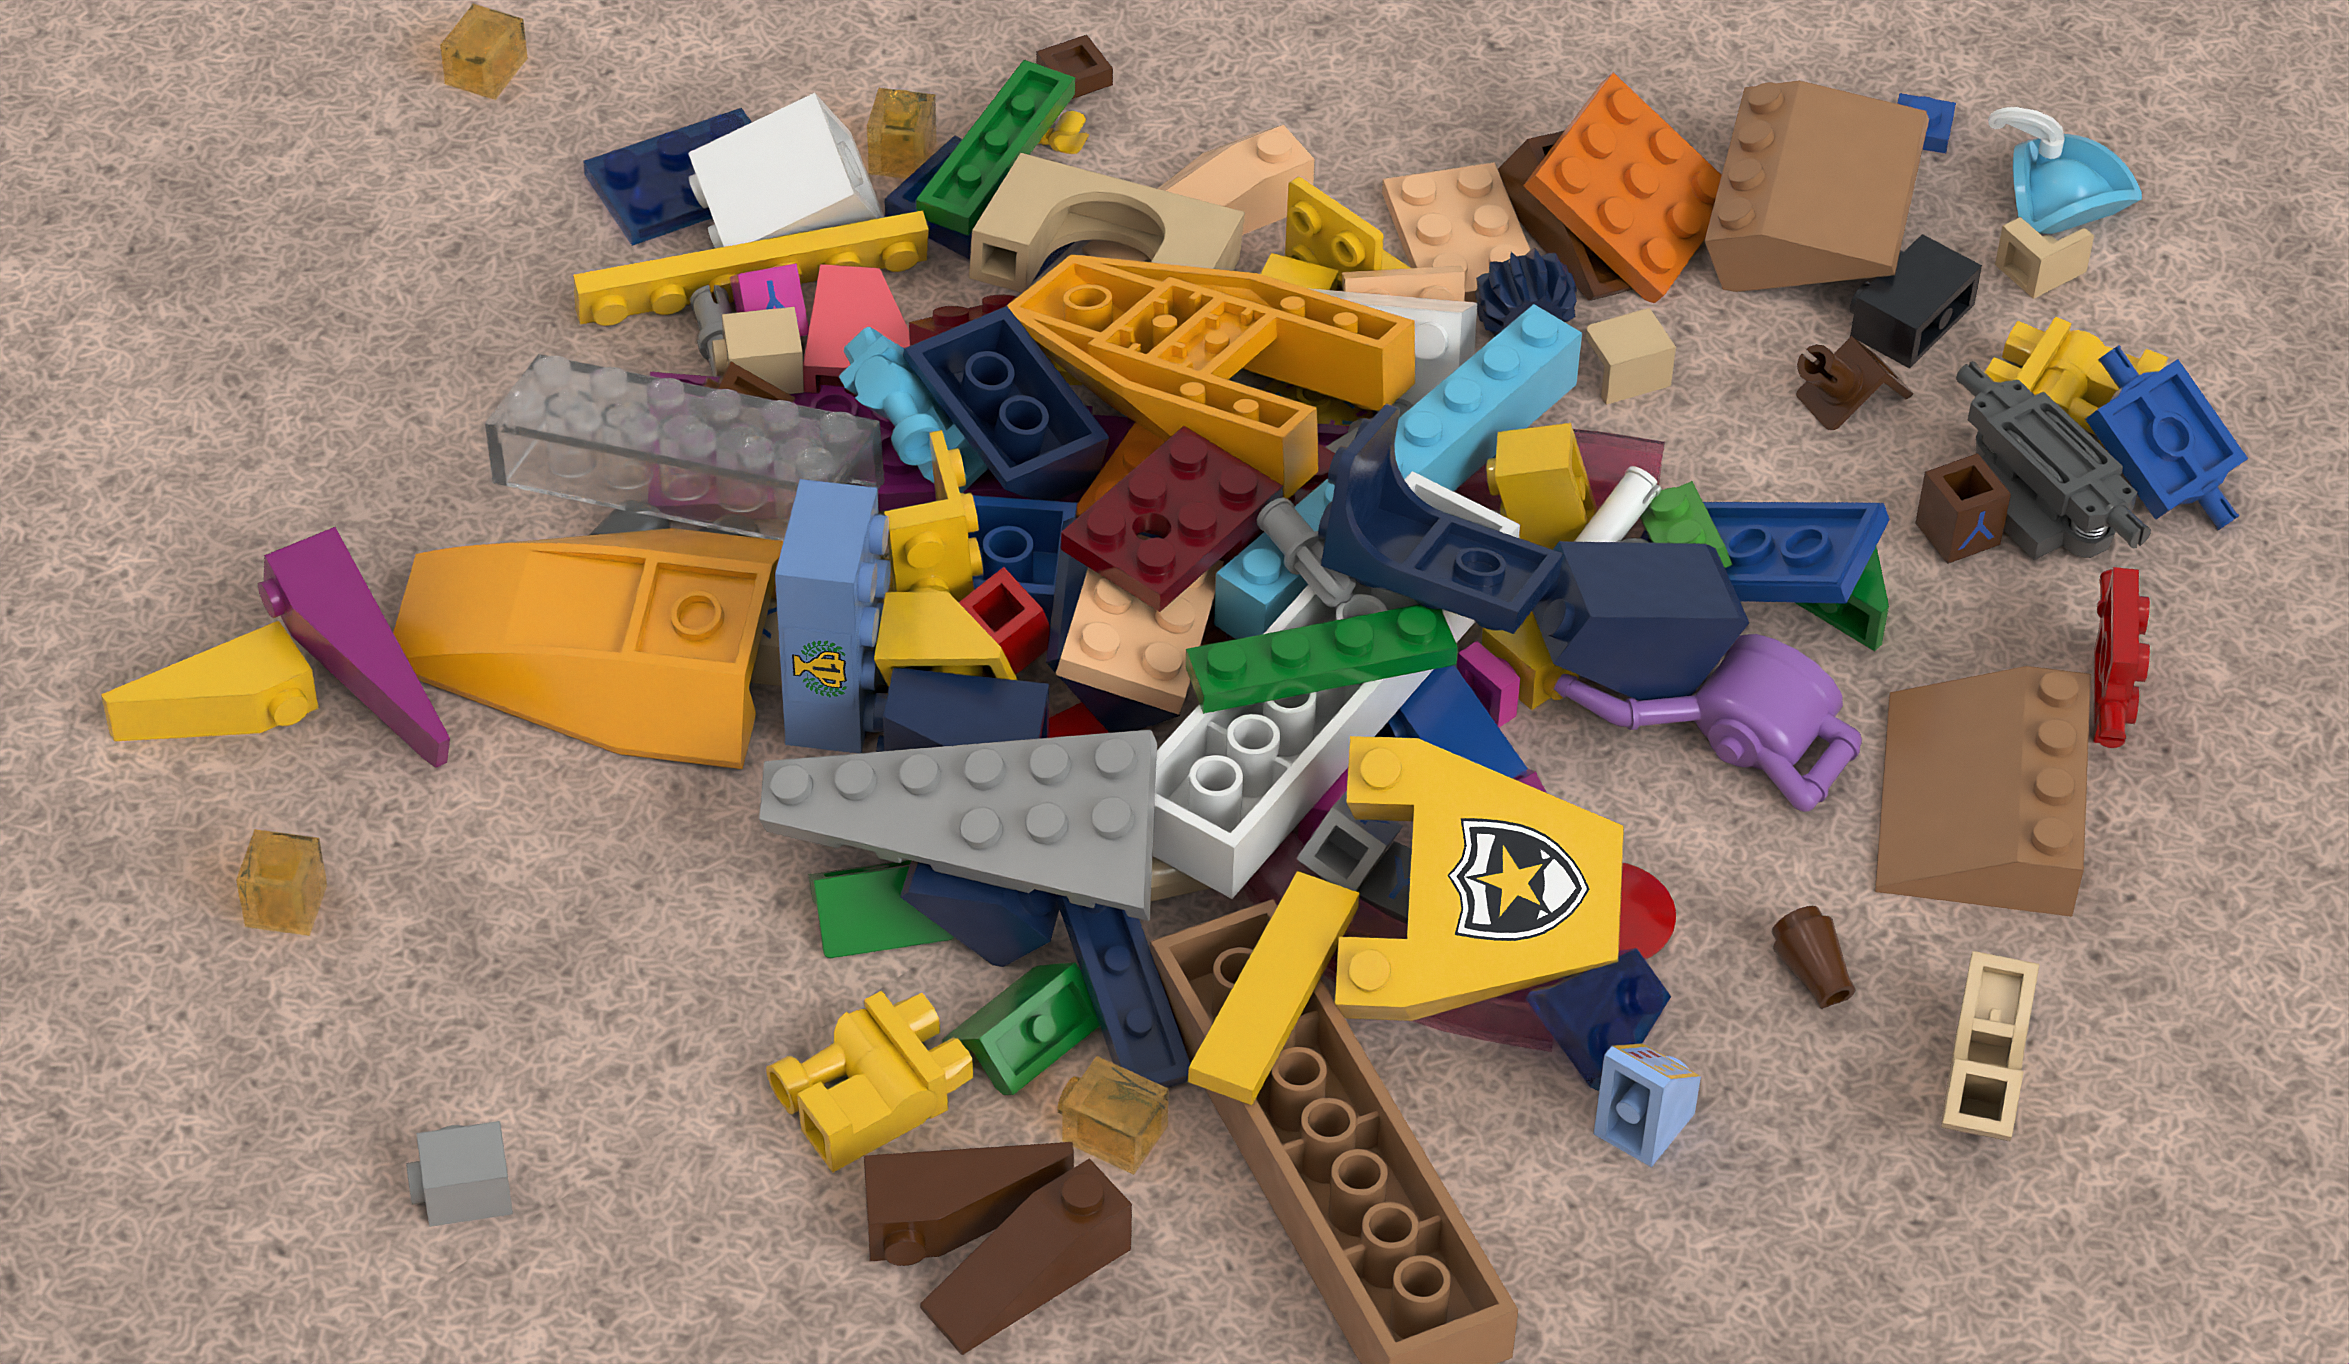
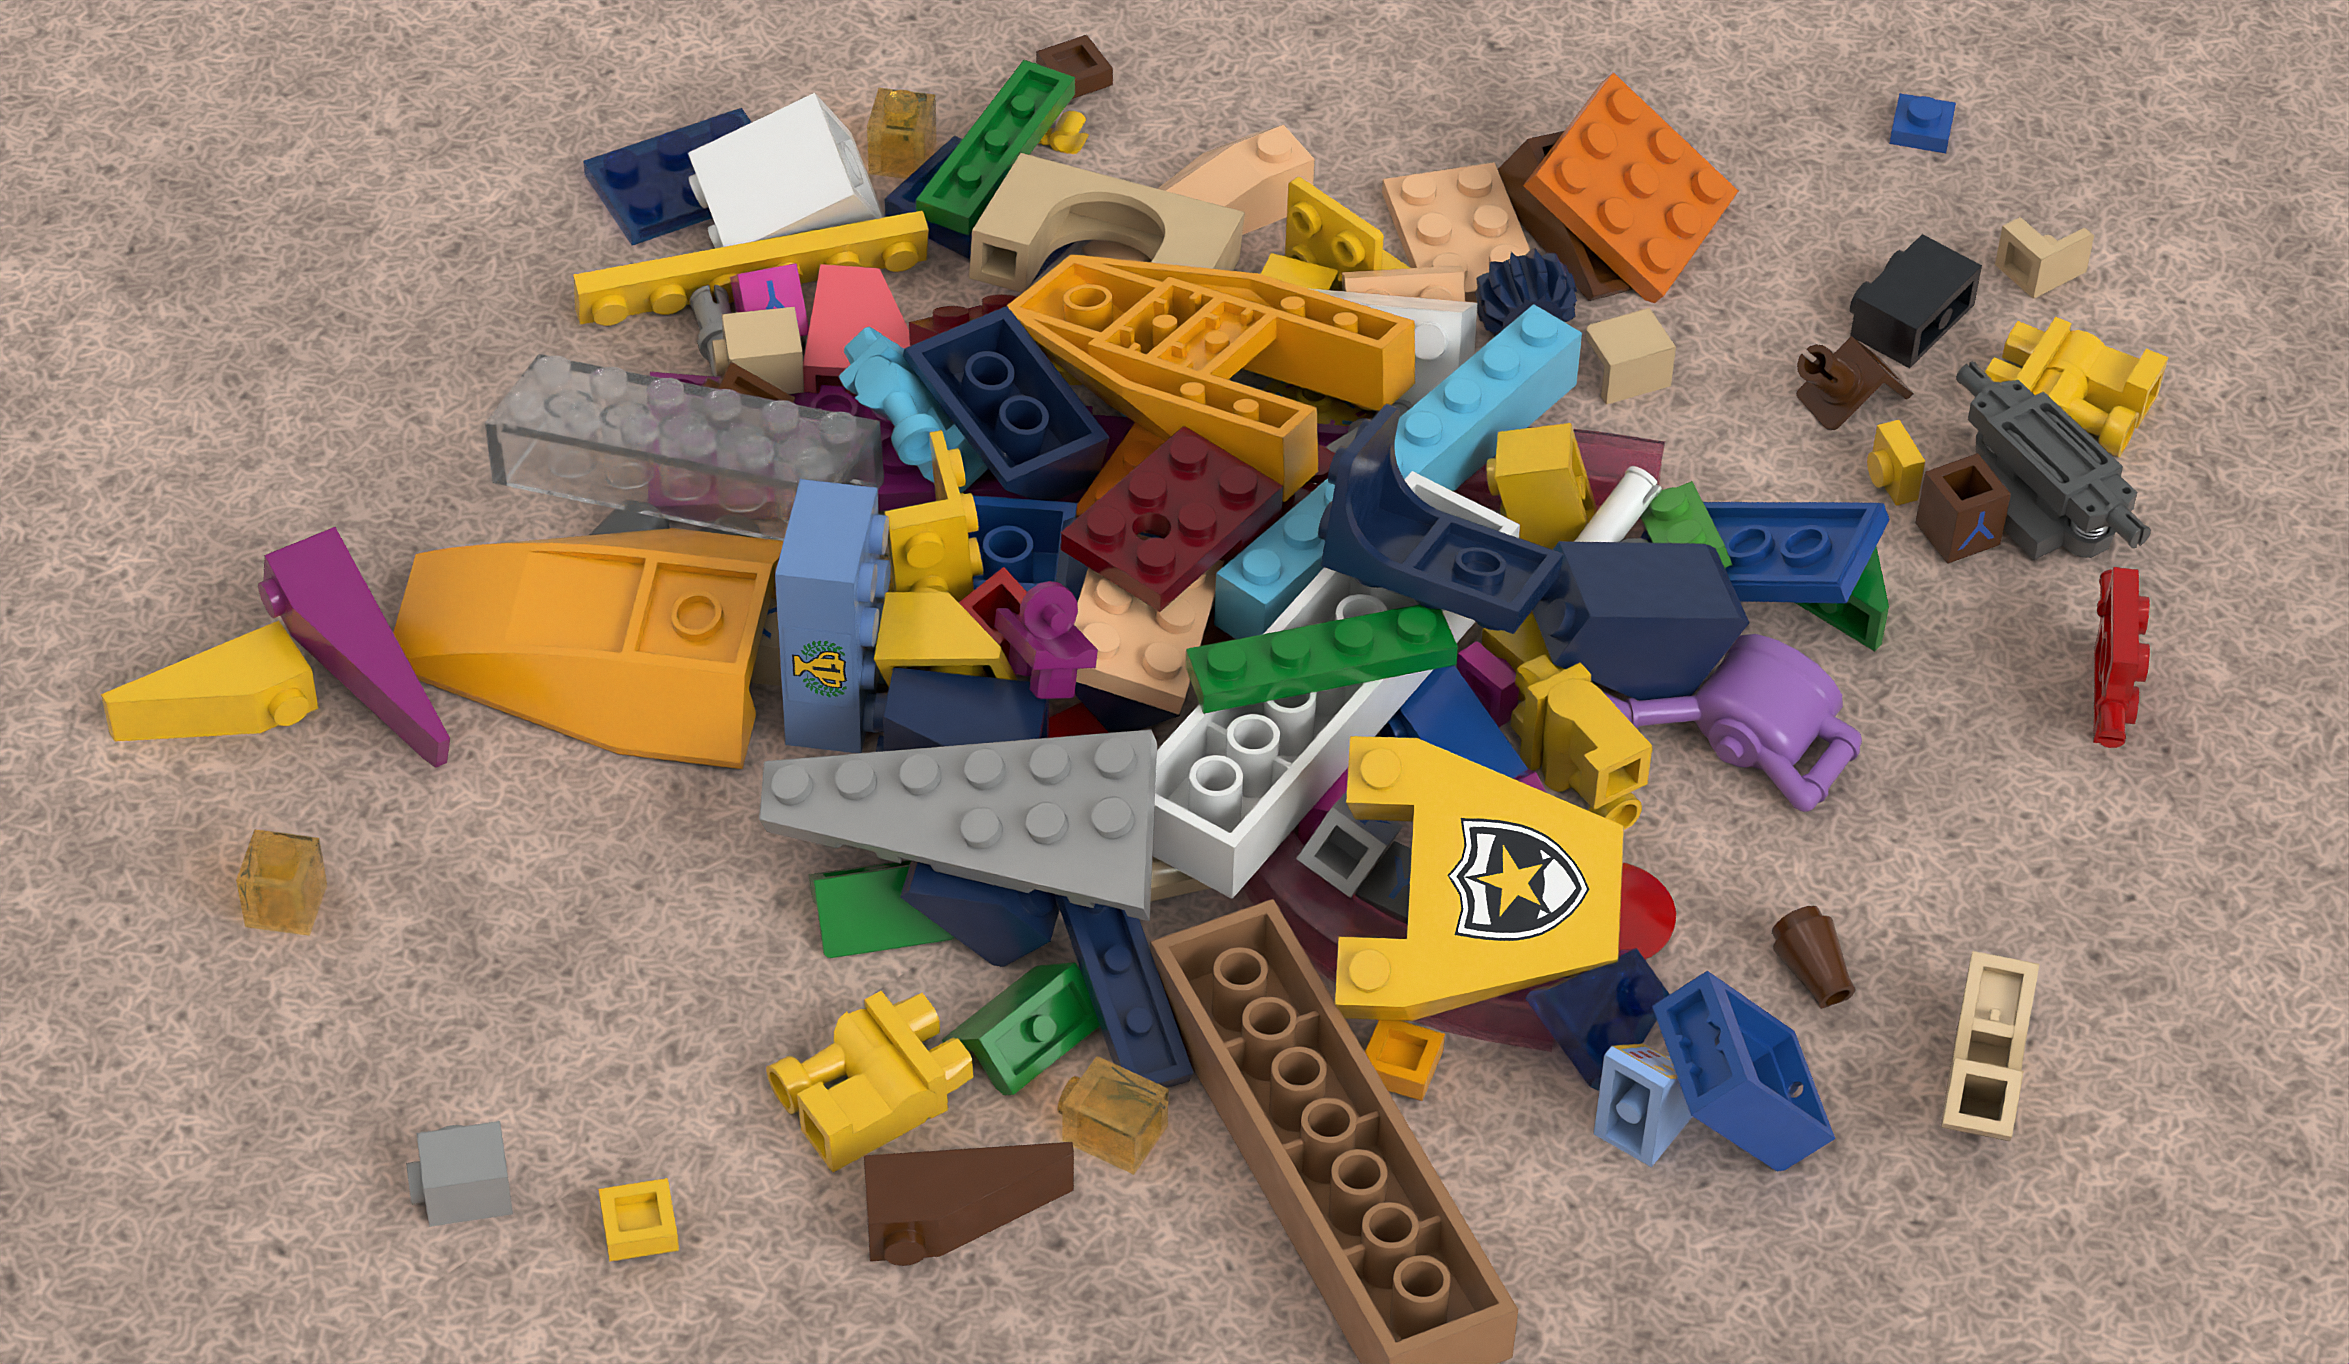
clear yellow brick [440,3,528,100] -> none
reddish brown slope [920,1158,1132,1355] -> none
yellow tile [1188,871,1360,1105] -> none
light grey axle [1257,497,1356,608] -> none
medium nougat slope [1705,80,1929,292] -> none
medium nougat slope [1875,666,2091,917] -> none
medium azure hat [1988,107,2142,234] -> none
blue plate [2085,345,2248,531] -> none
none -> yellow plate [598,1178,679,1262]
none -> magenta hips [994,581,1098,699]
none -> light orange plate [1365,1020,1445,1101]
none -> yellow hips [1510,654,1653,830]
none -> blue window [1652,971,1835,1172]
none -> yellow plate [1867,420,1925,506]

